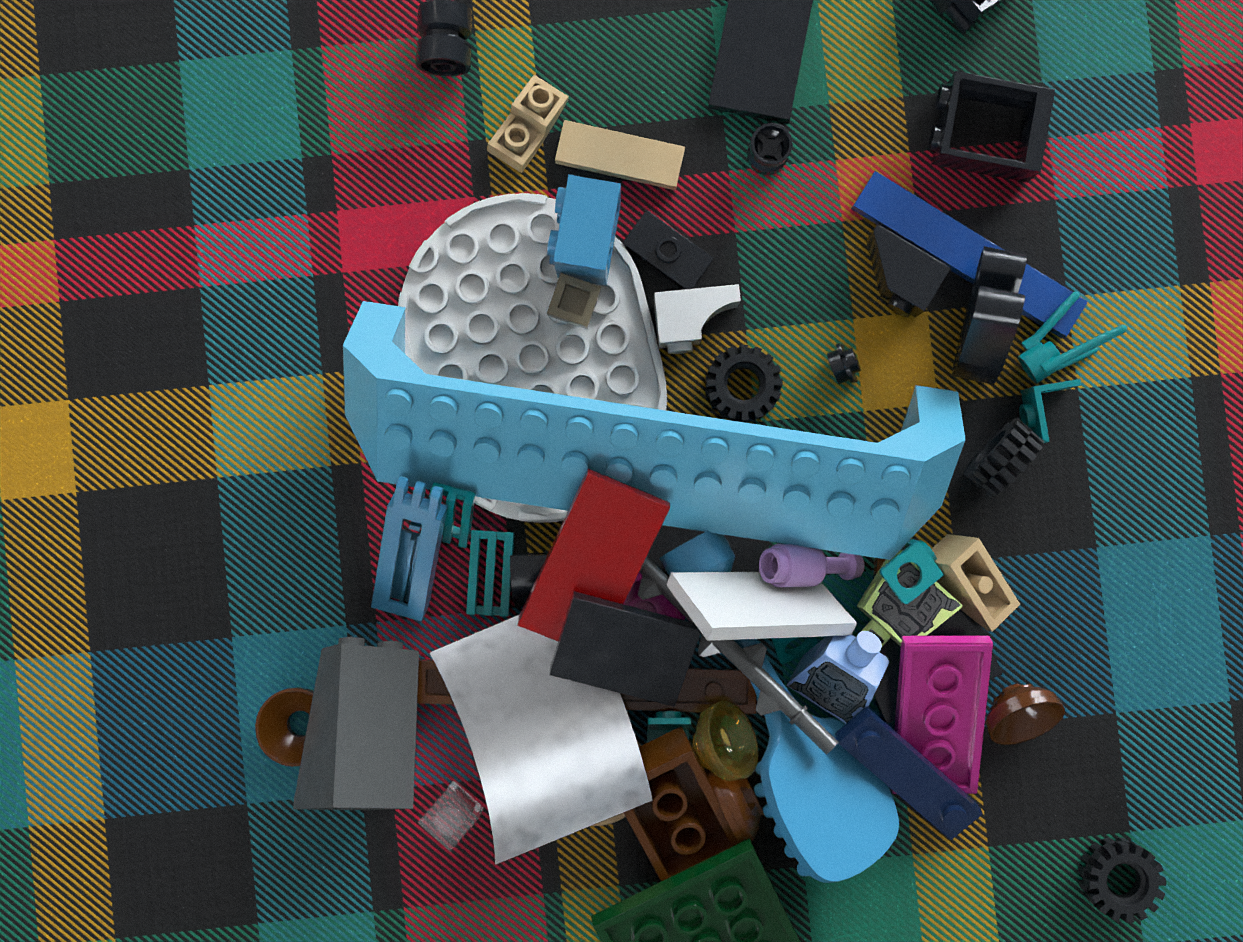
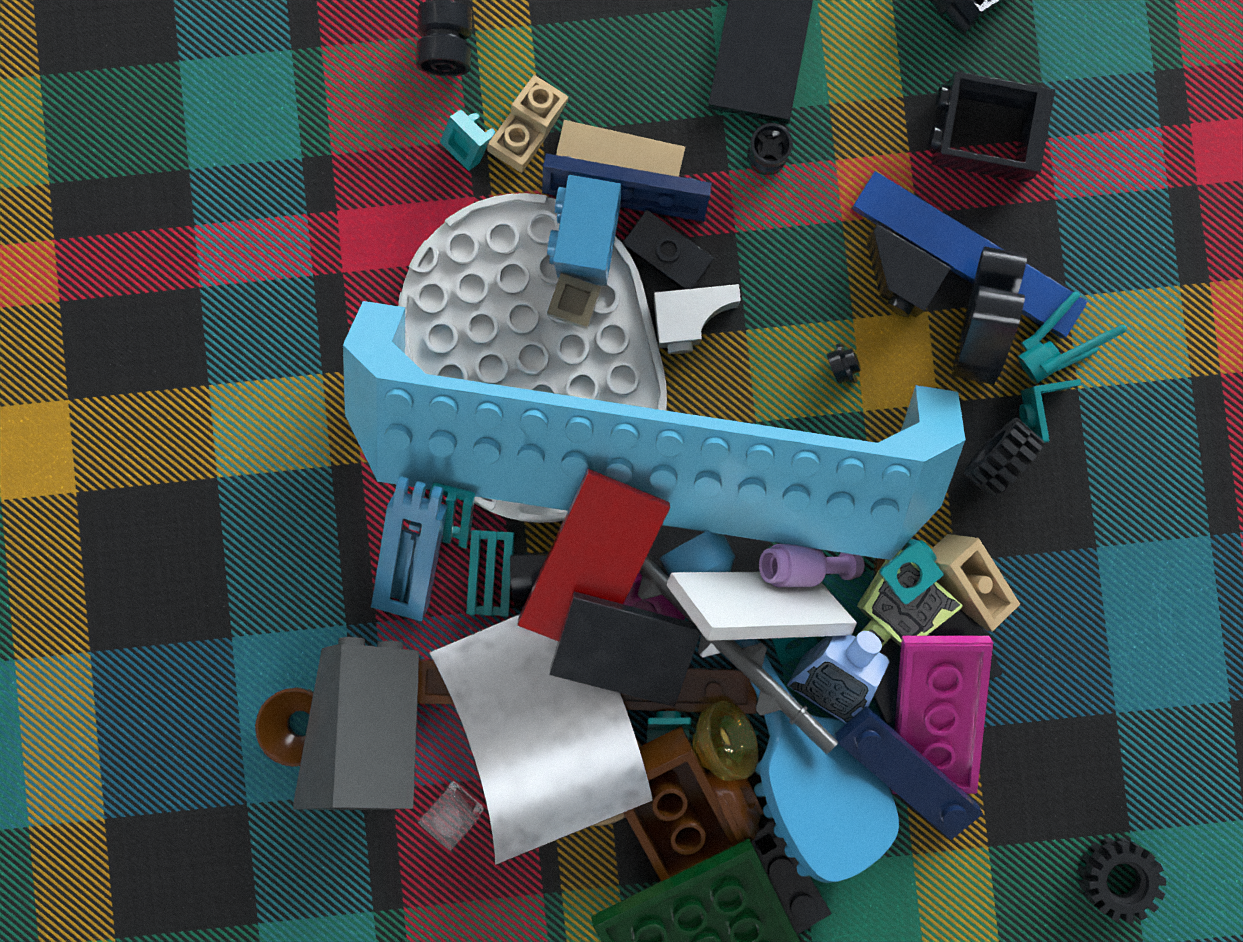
black tyre [705,345,783,423] -> none
reddish brown piece [986,683,1065,745] -> none
none -> teal tile [440,110,496,171]
none -> dark blue plate [542,153,712,222]
none -> black plate [751,814,832,934]

